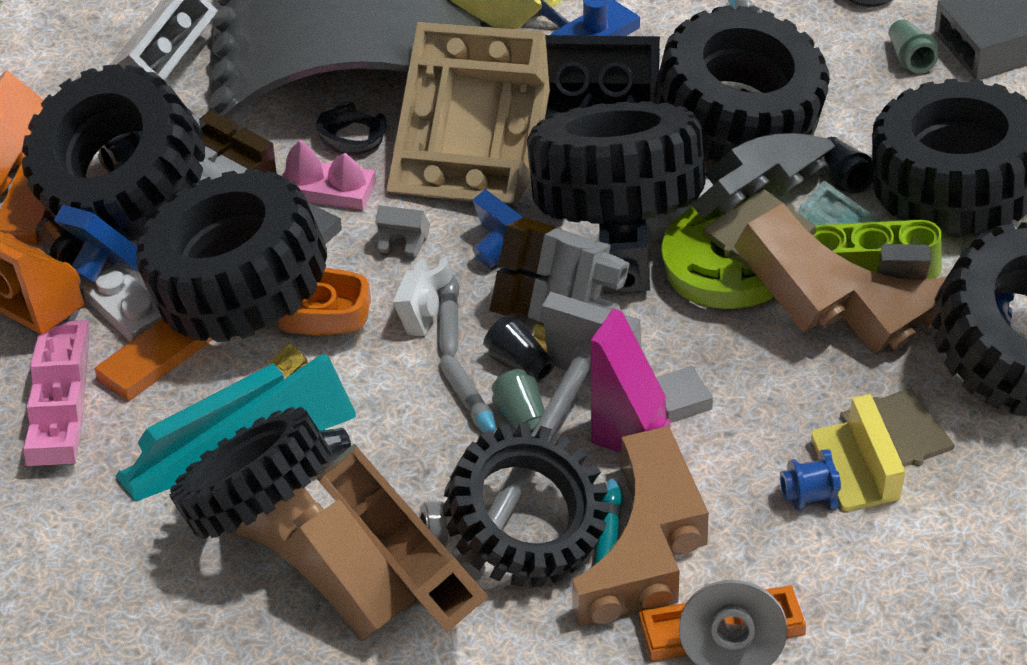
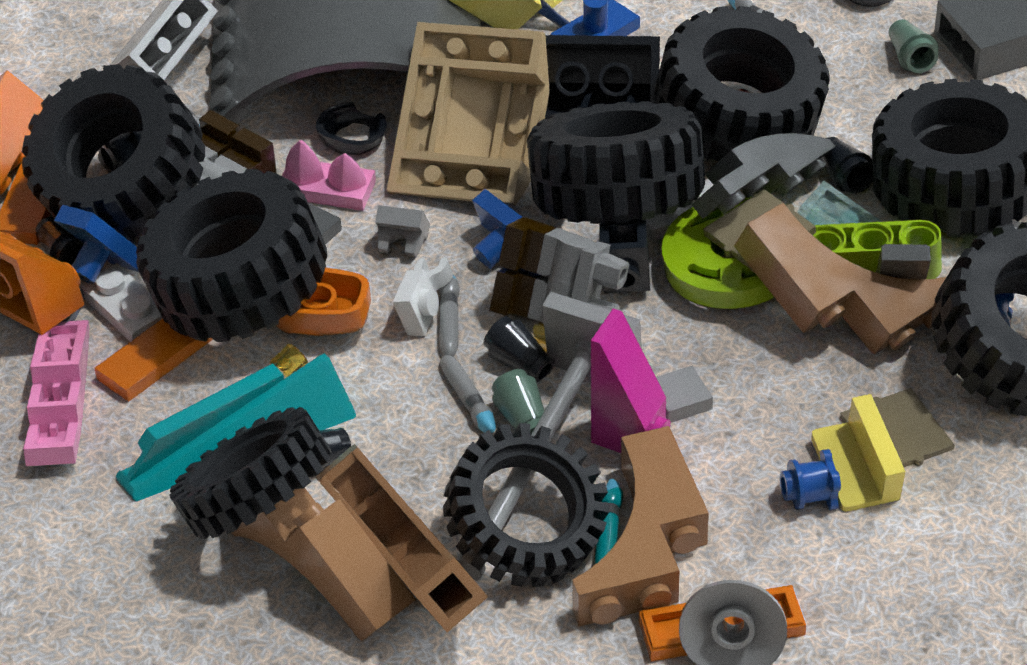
light grey tile [419,501,448,549] -> none

